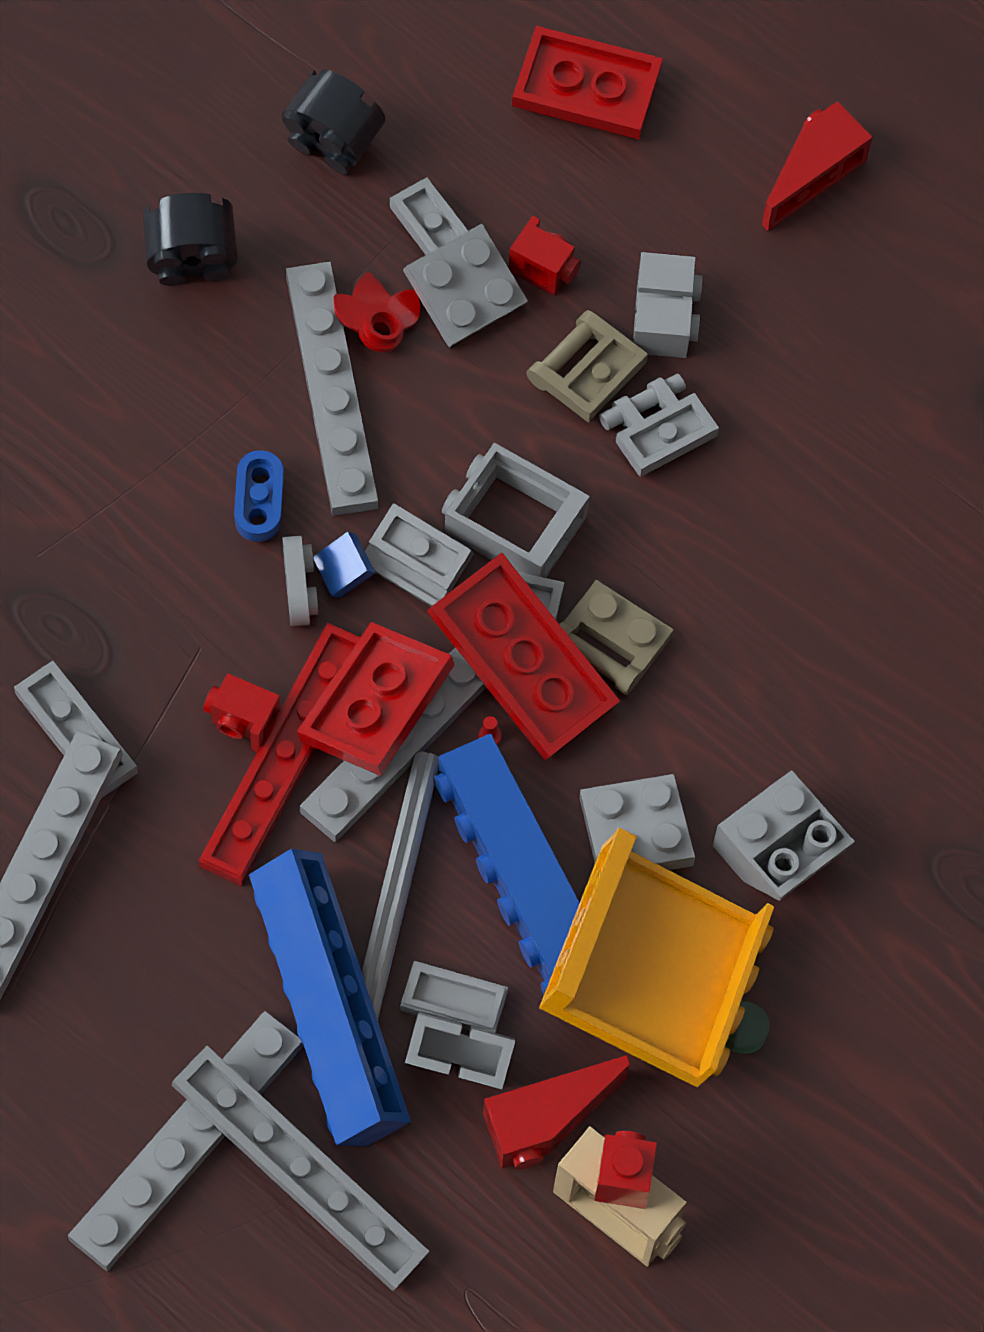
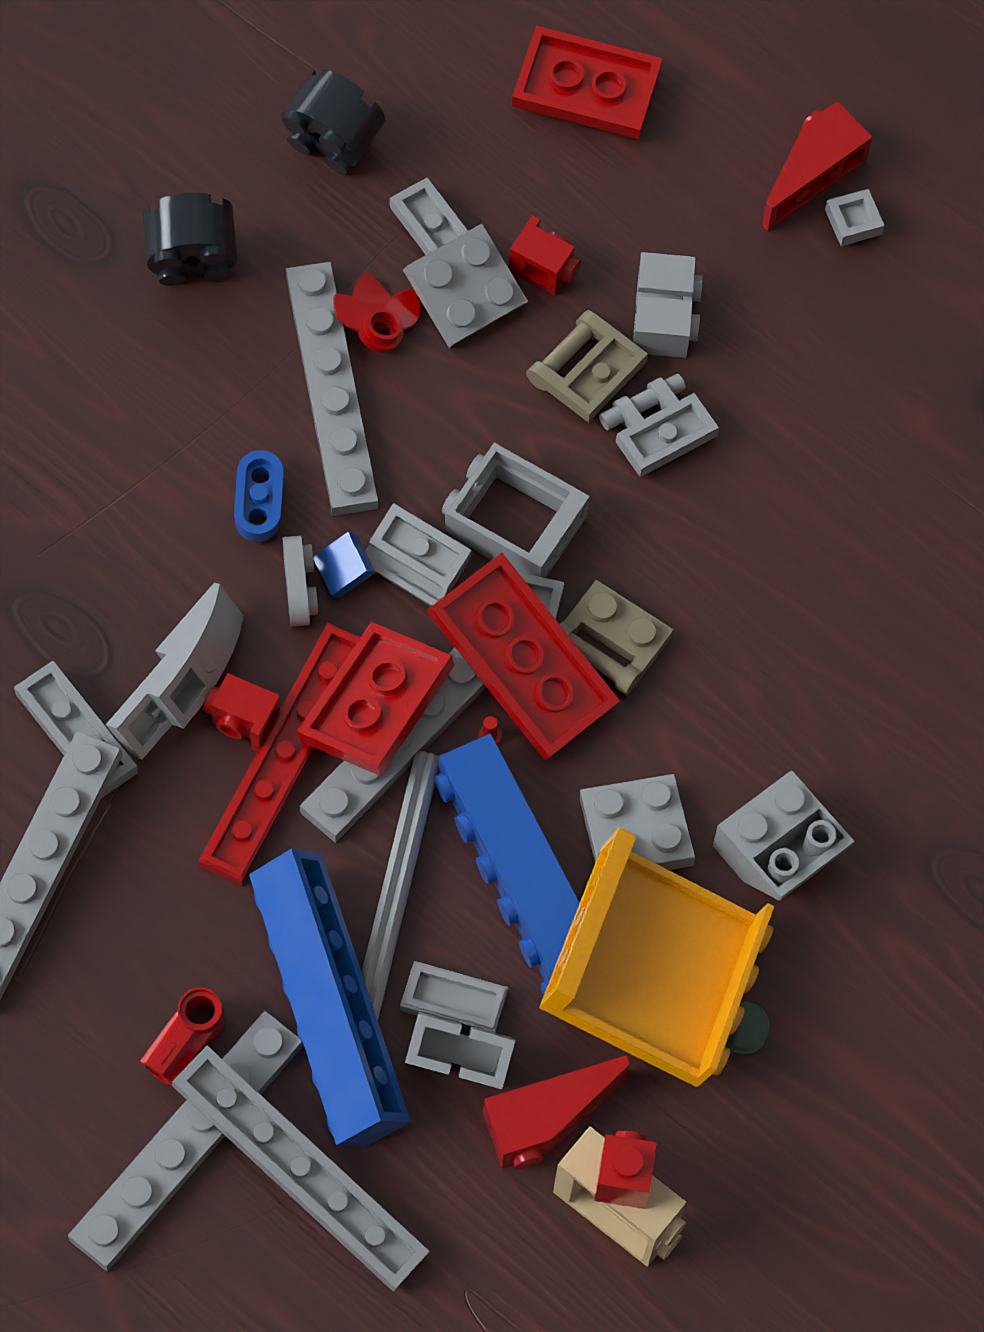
none -> light grey slope [106,582,244,760]
none -> red piece [140,987,226,1088]
none -> light grey plate [825,189,885,246]

